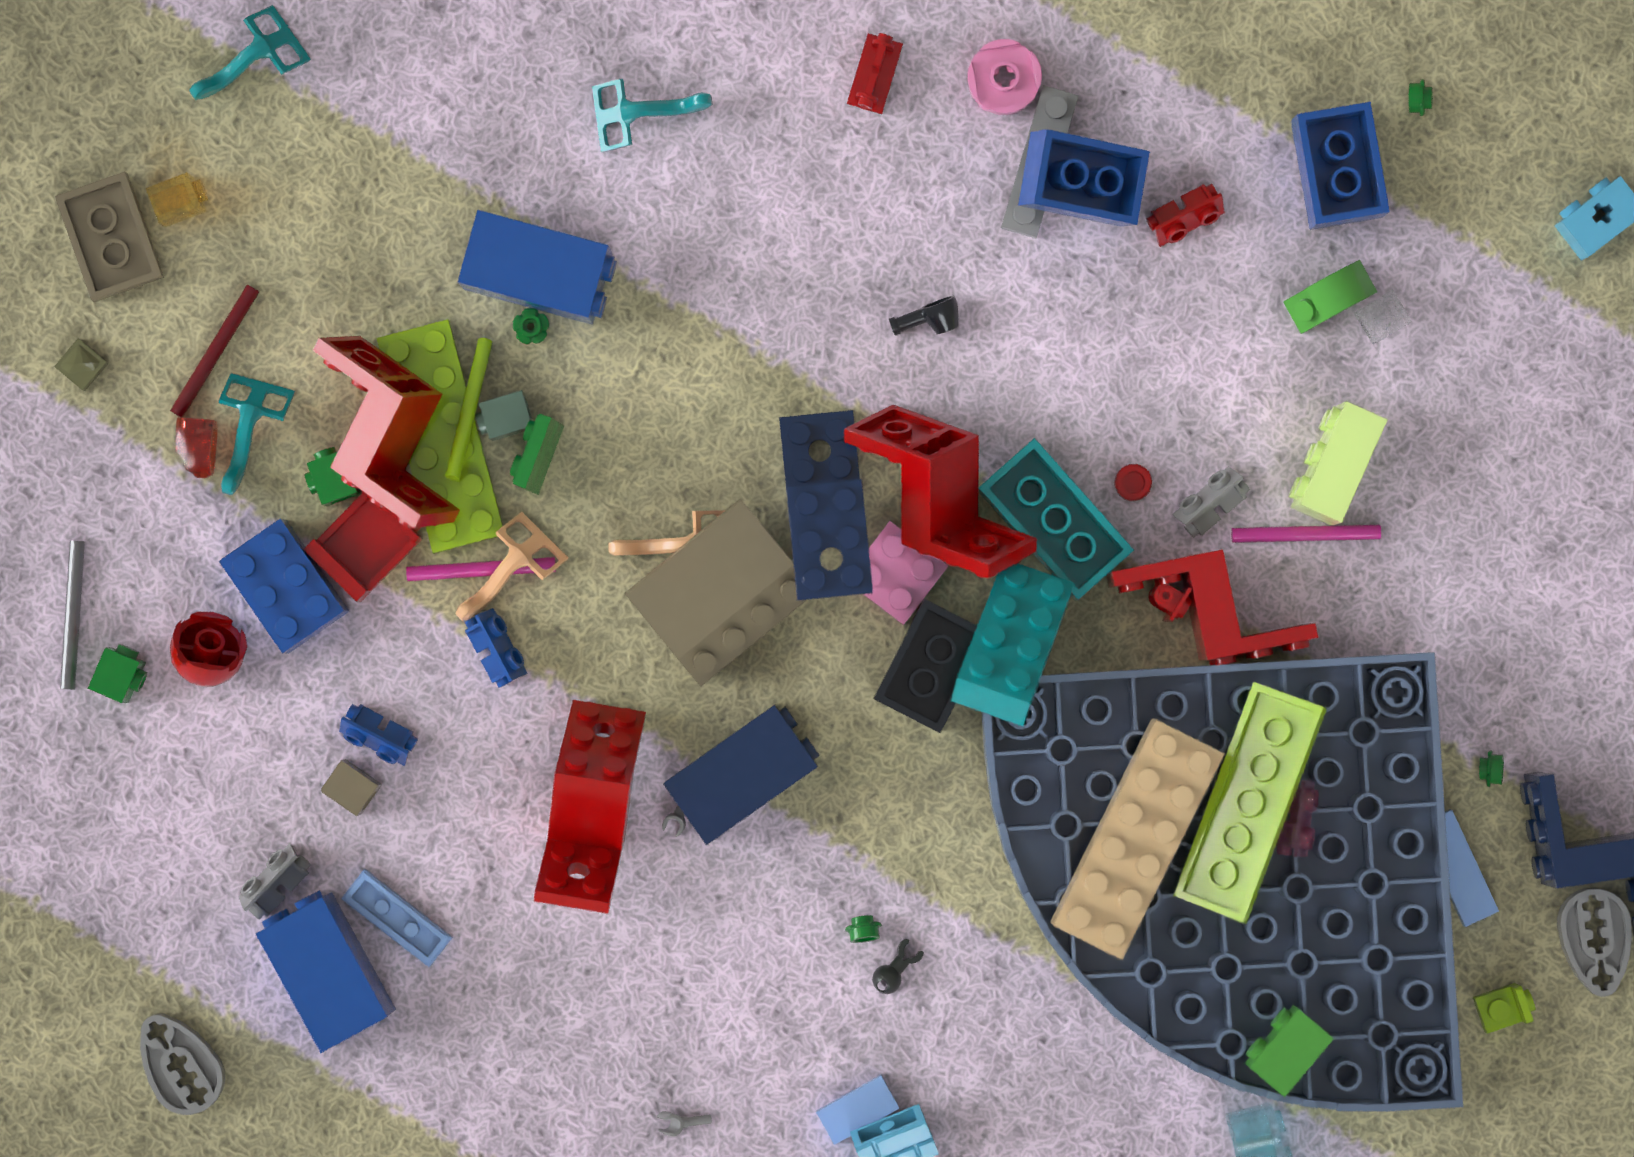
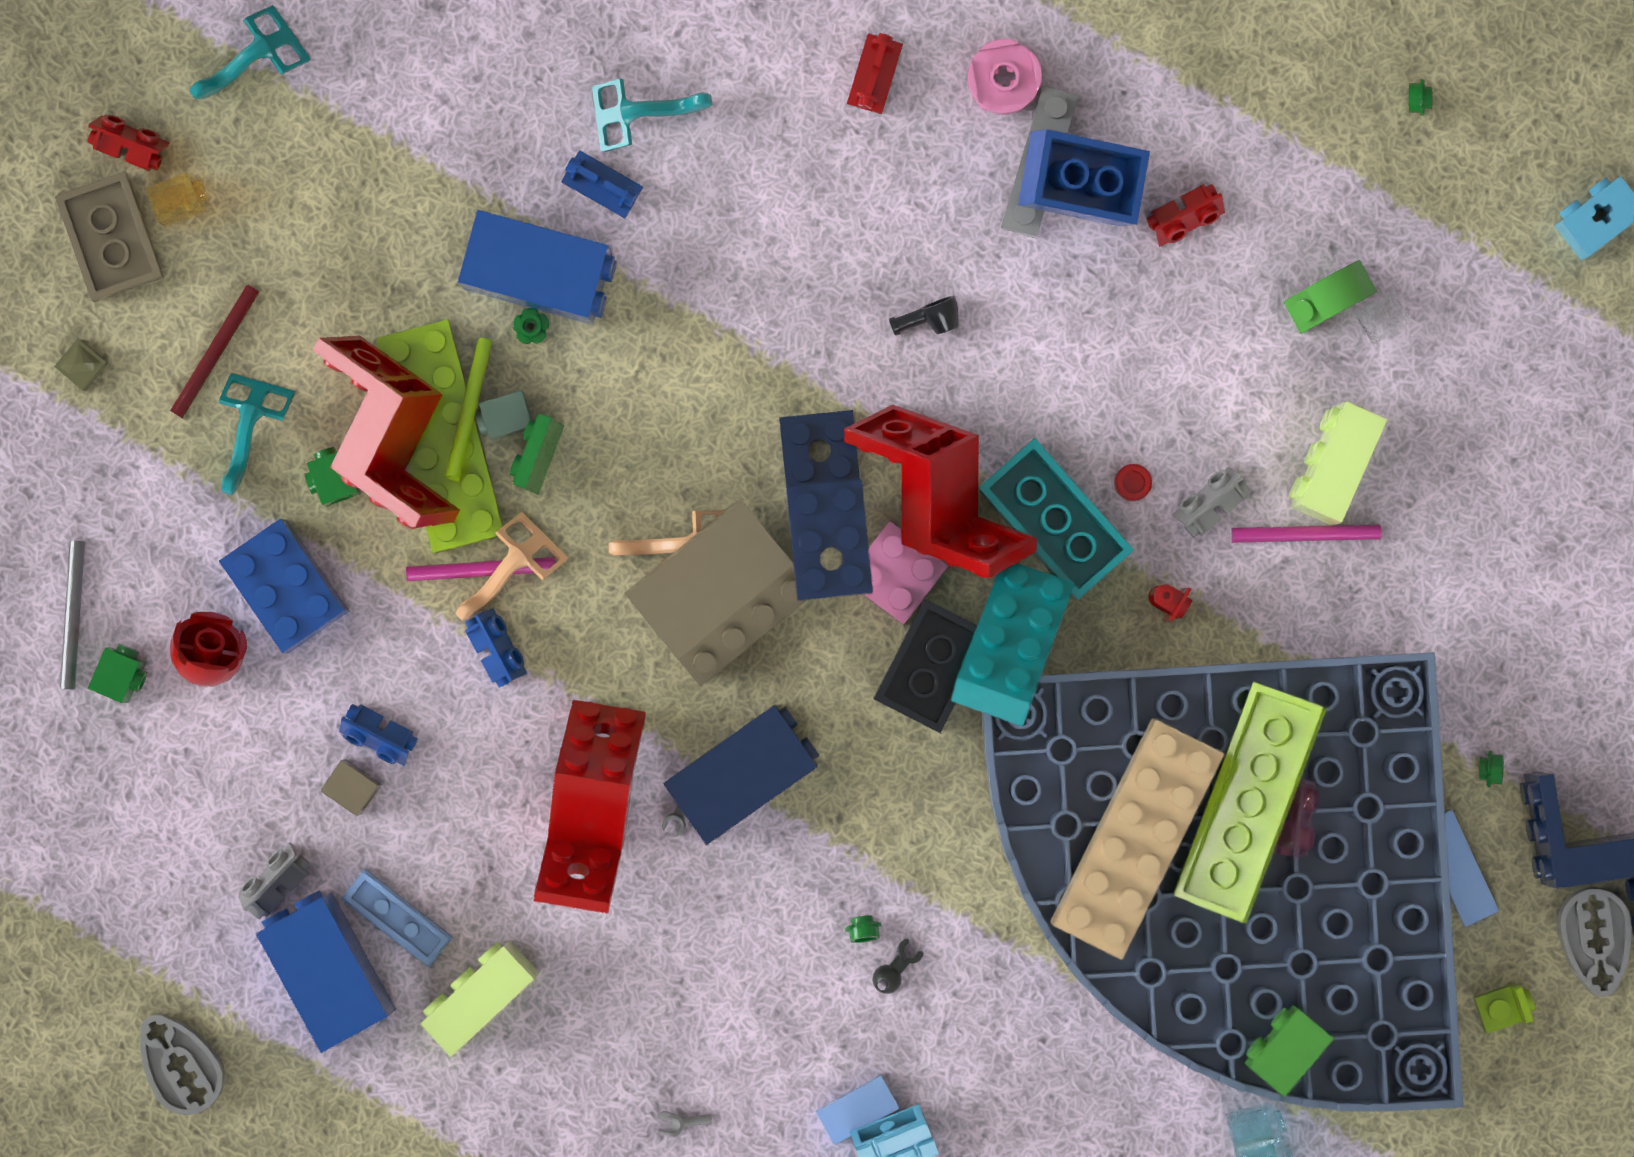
clear red rock [175,418,218,479] -> none
red panel [303,491,423,602] -> none
red bracket [1106,549,1319,665] -> none
blue brick [1291,102,1390,230] -> none
none -> red hinge [87,115,170,171]
none -> yellowish green brick [420,940,540,1057]
none -> blue hinge [561,150,643,219]

